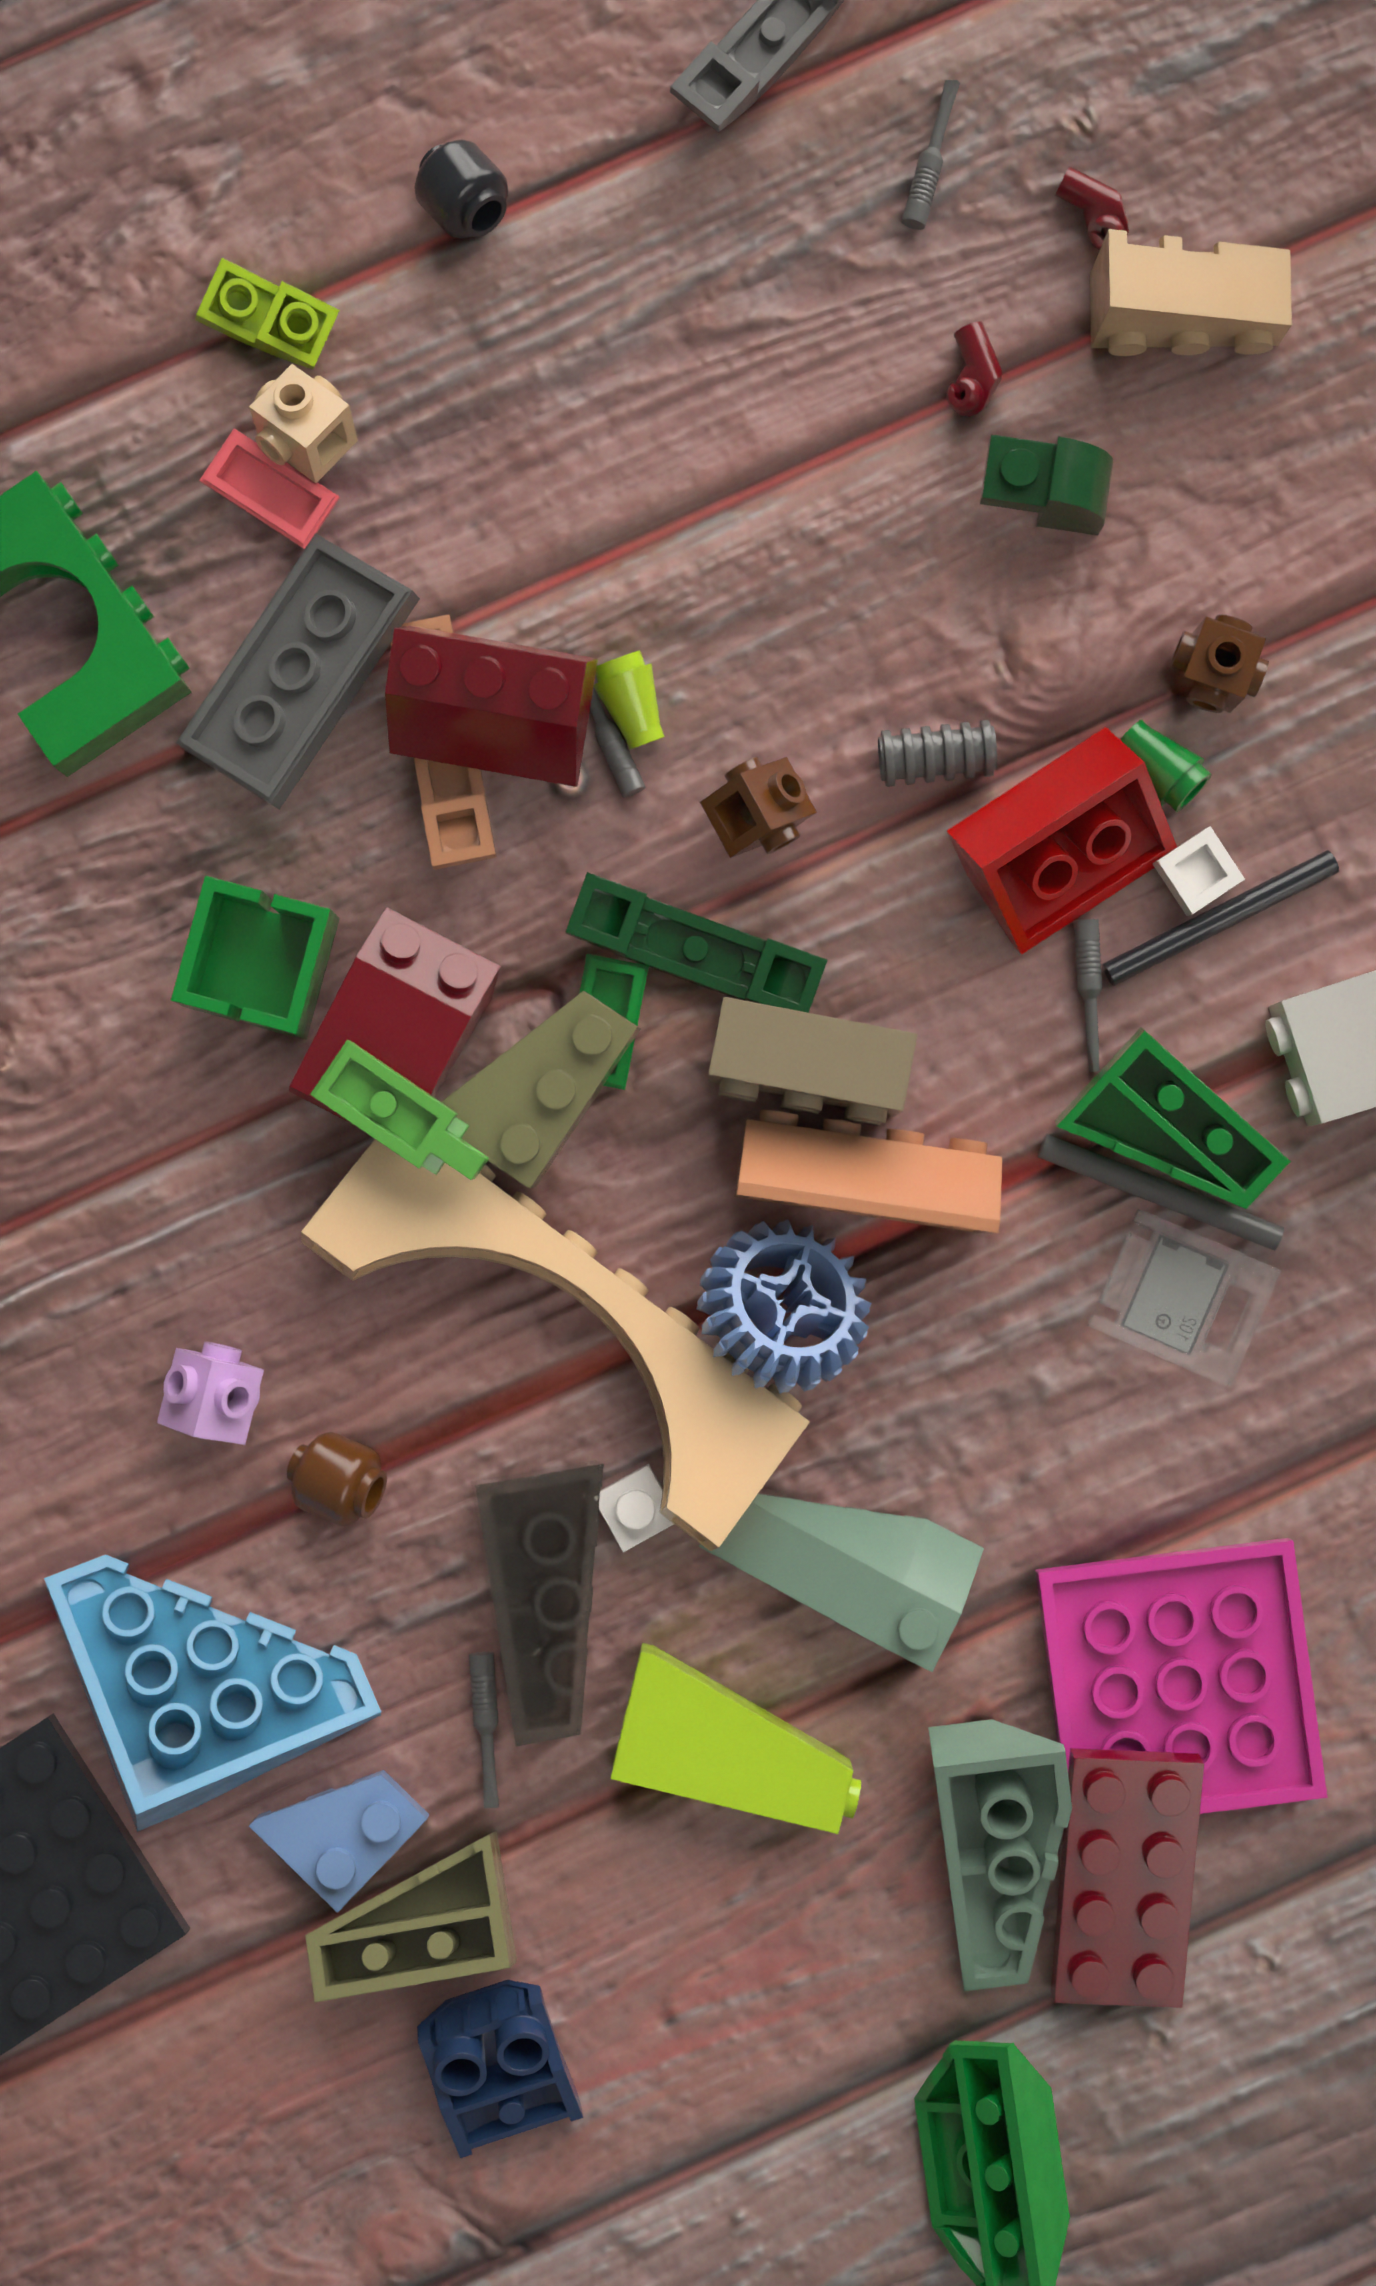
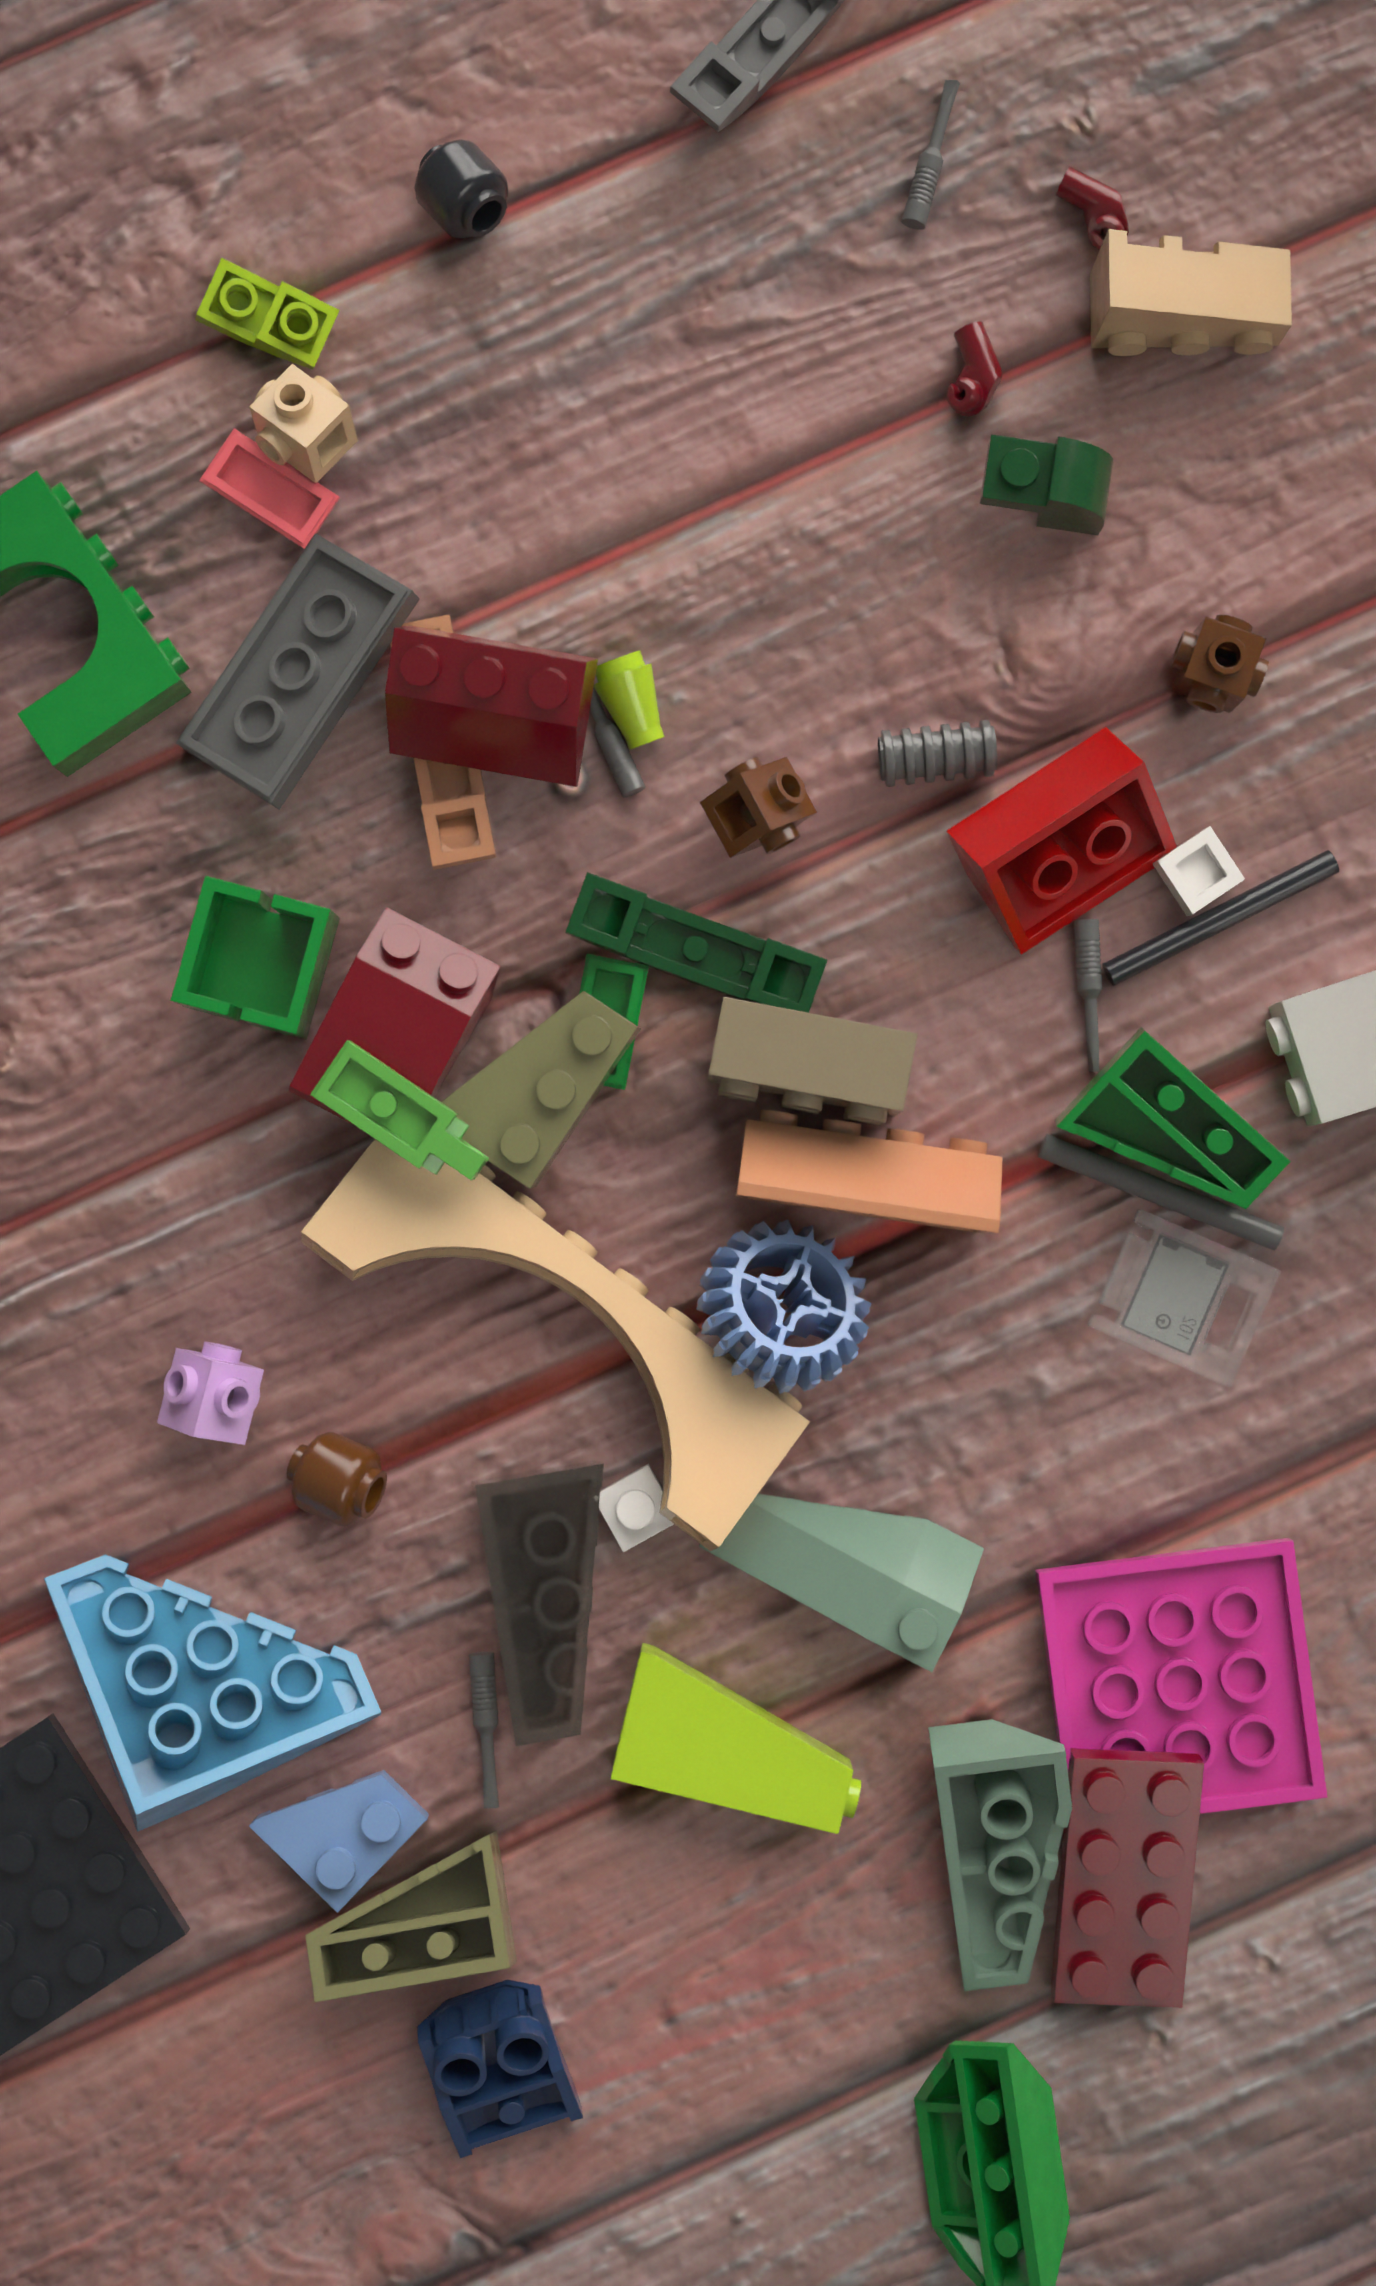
green cone [1120,720,1212,812] -> none

